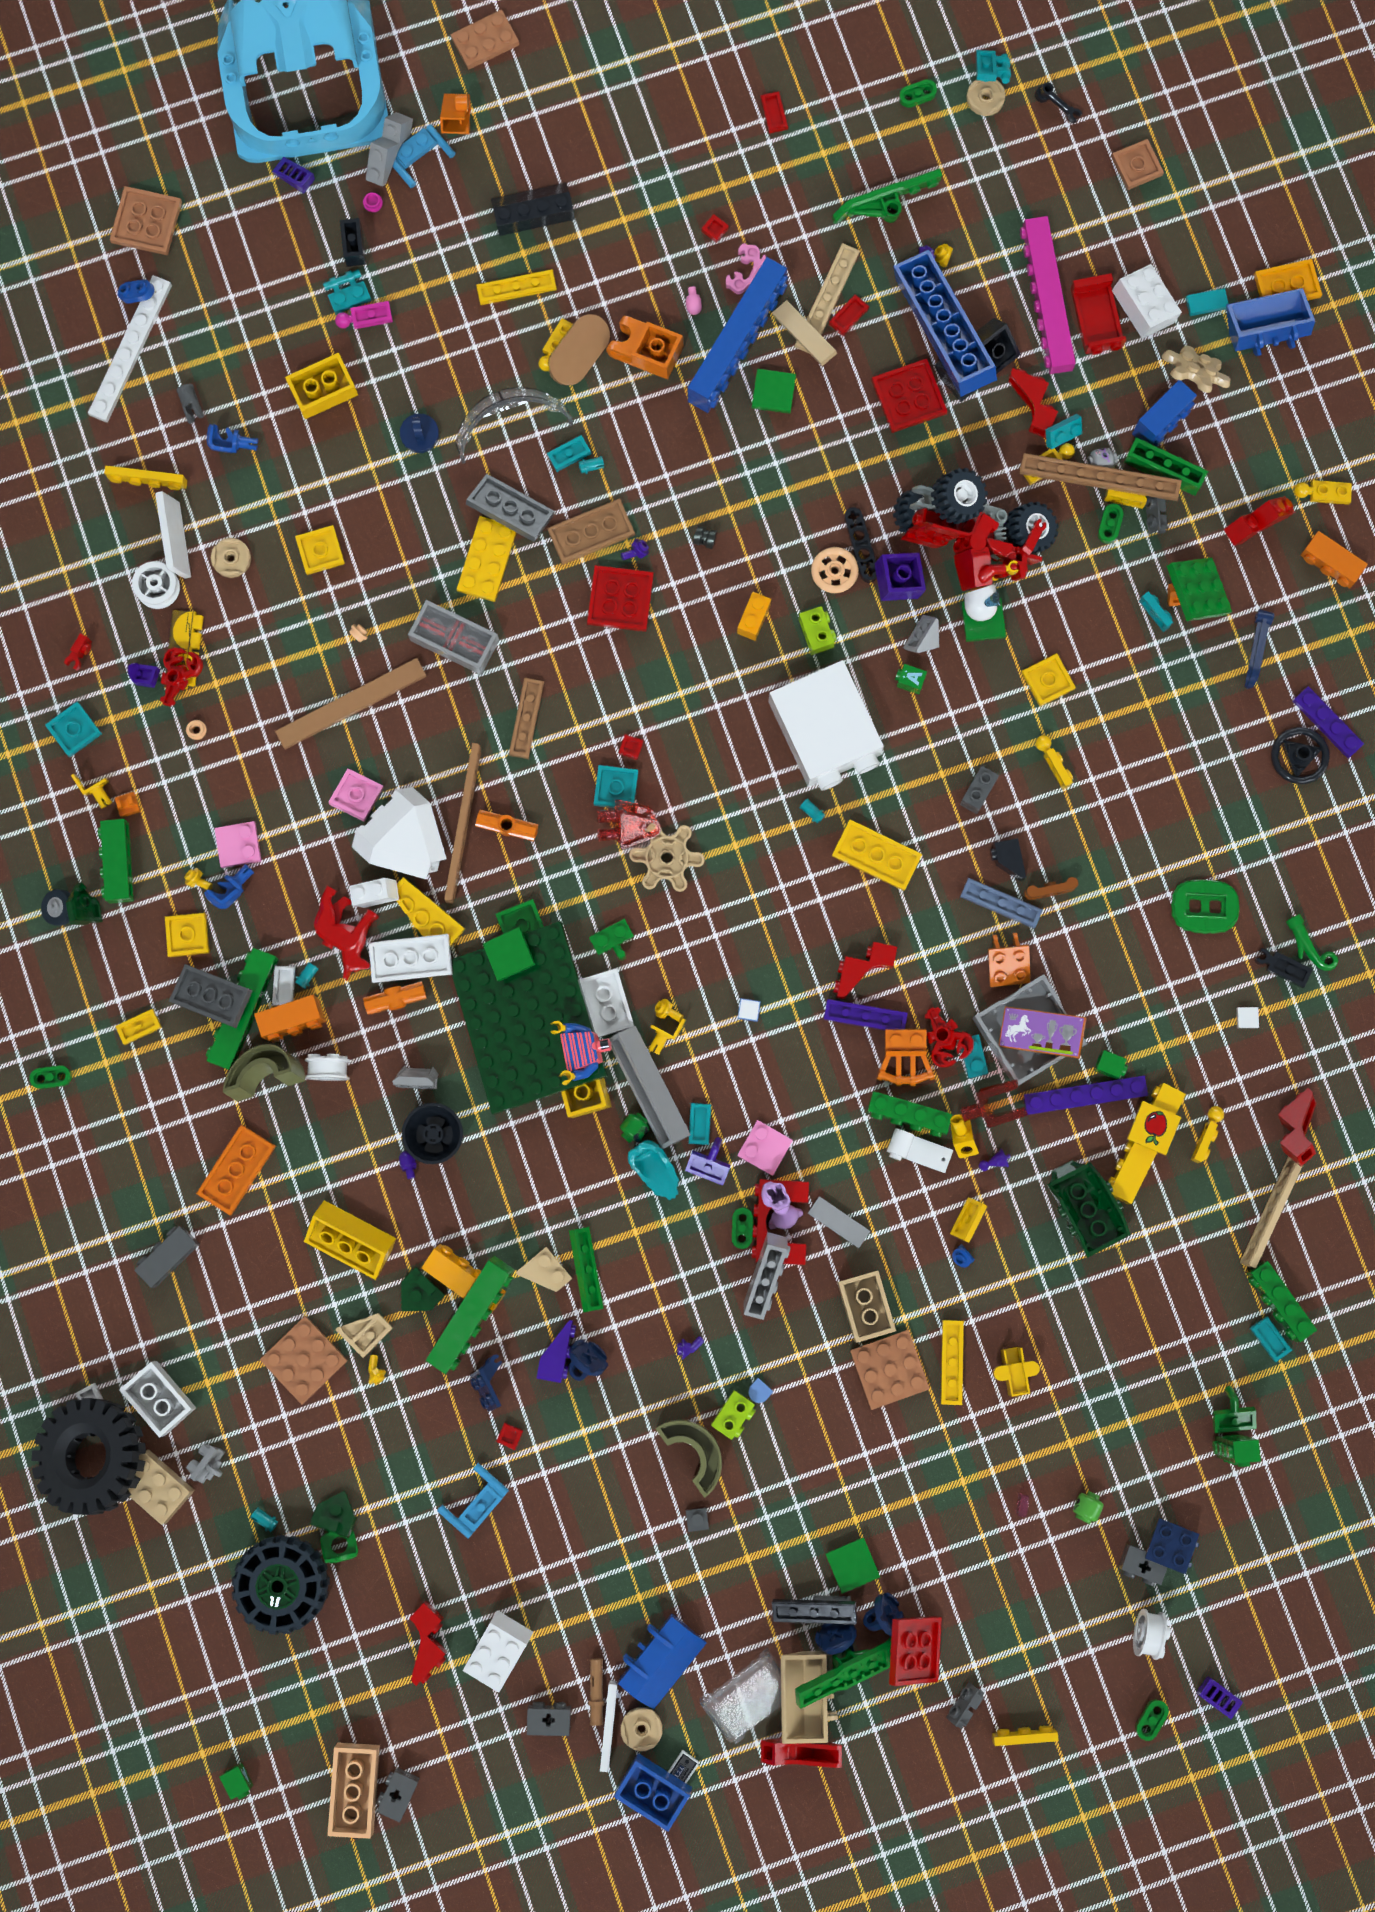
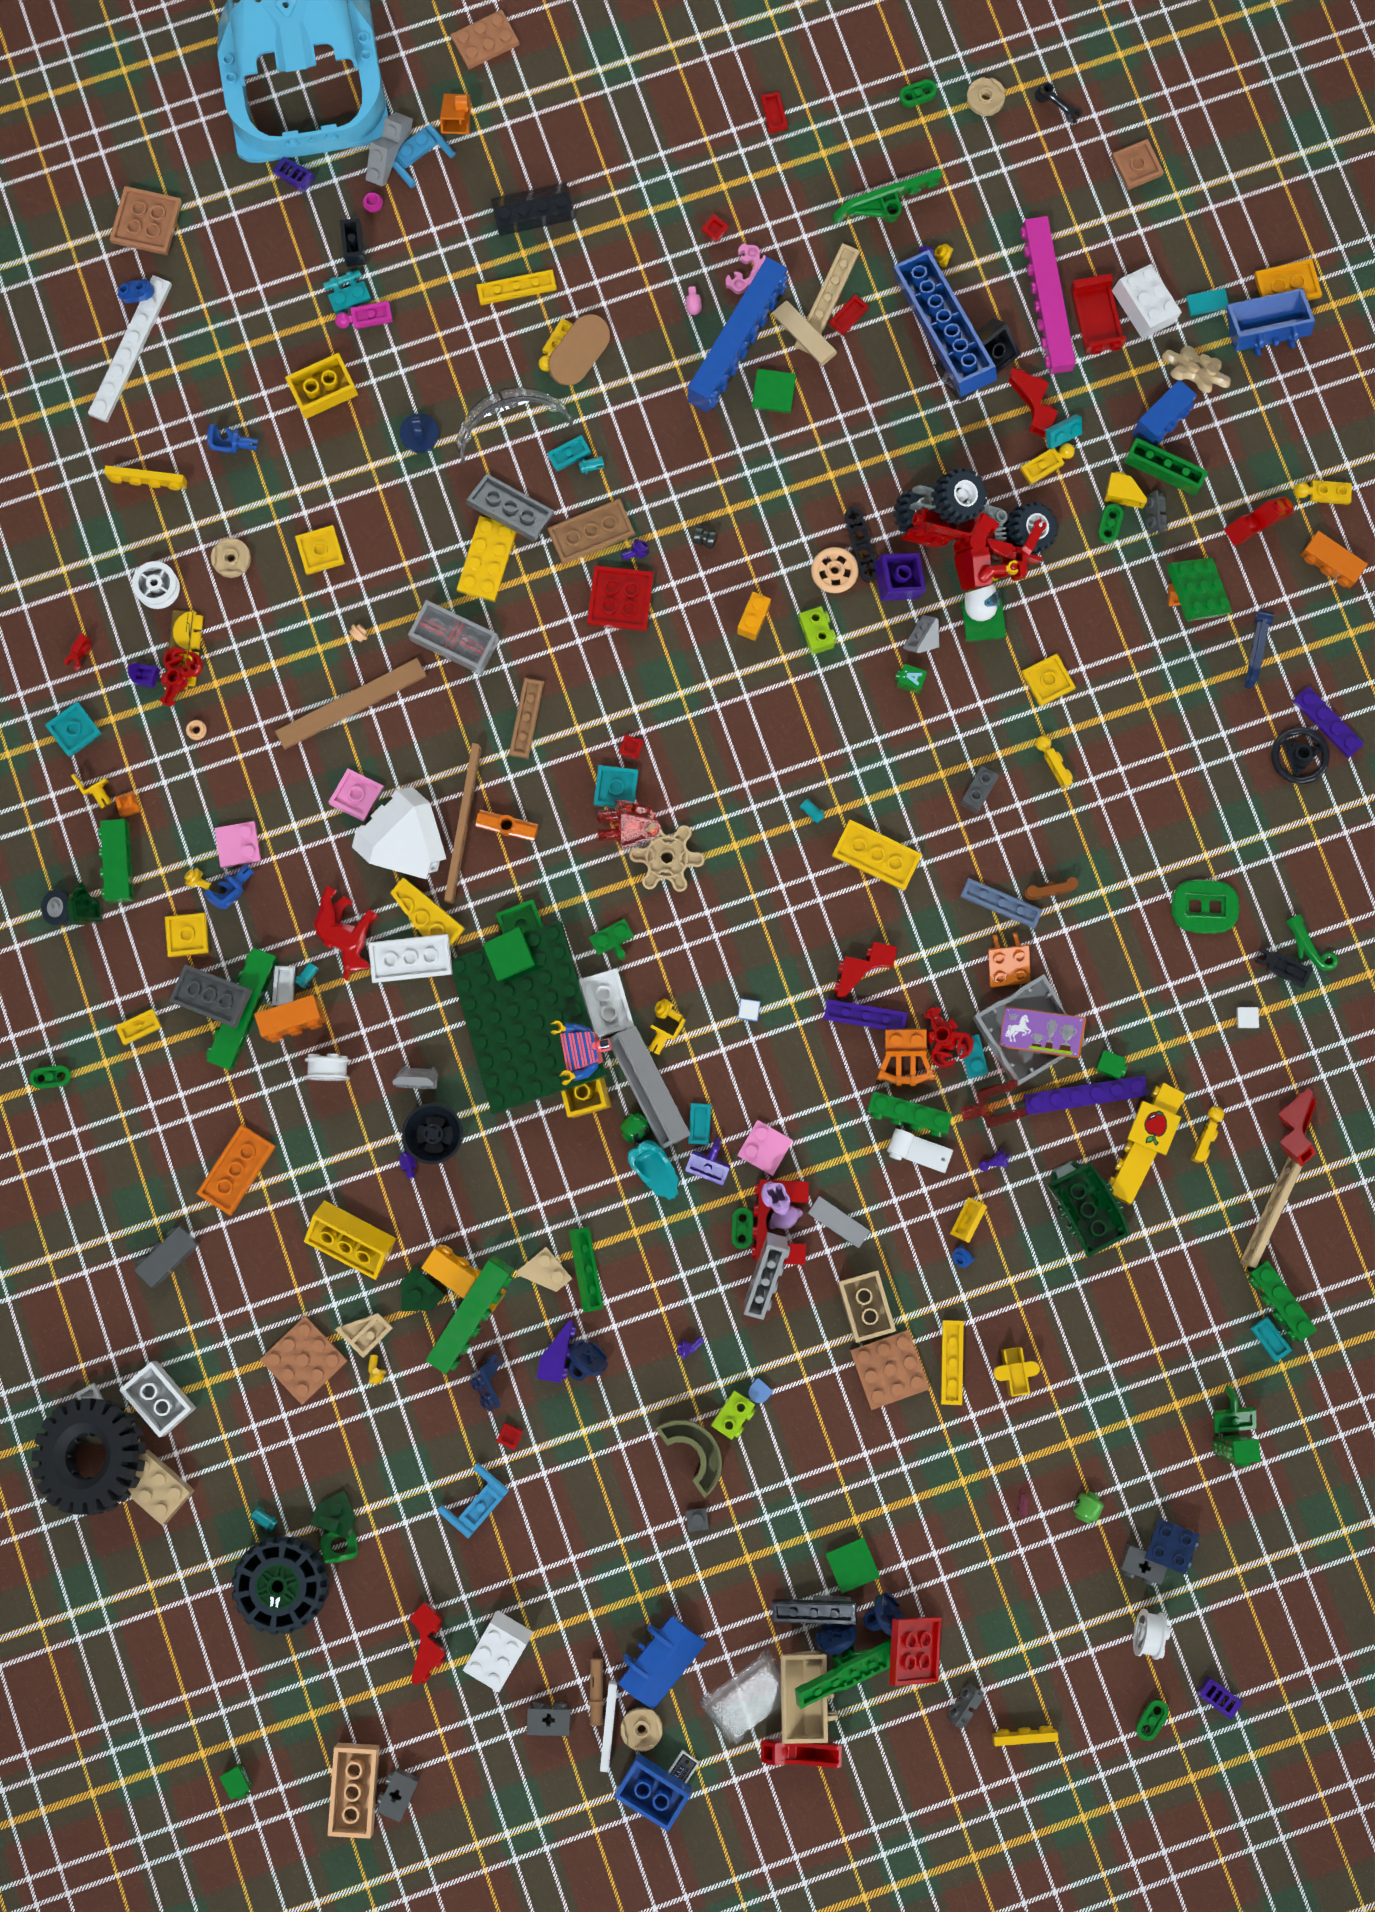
white tile [155,491,191,579] -> none
dark grey hinge [176,384,204,424] -> none
light grey hips [186,1443,225,1483] -> none
olive brick [223,1044,306,1102] -> none
white brick [349,878,399,908] -> none
orange piece [363,982,427,1015] -> none
orange brick [606,316,684,380] -> none
white brick [769,660,884,791] -> none
red plate [871,358,948,433] -> none
yellow bracket [950,1114,979,1158] -> none
teal plate [975,50,1011,84] -> none
black slope [990,838,1026,881] -> none
medium nougat tile [1020,453,1182,501] -> none
light grey head [1087,448,1118,468] -> none
teal plate [1139,591,1173,632] -> none

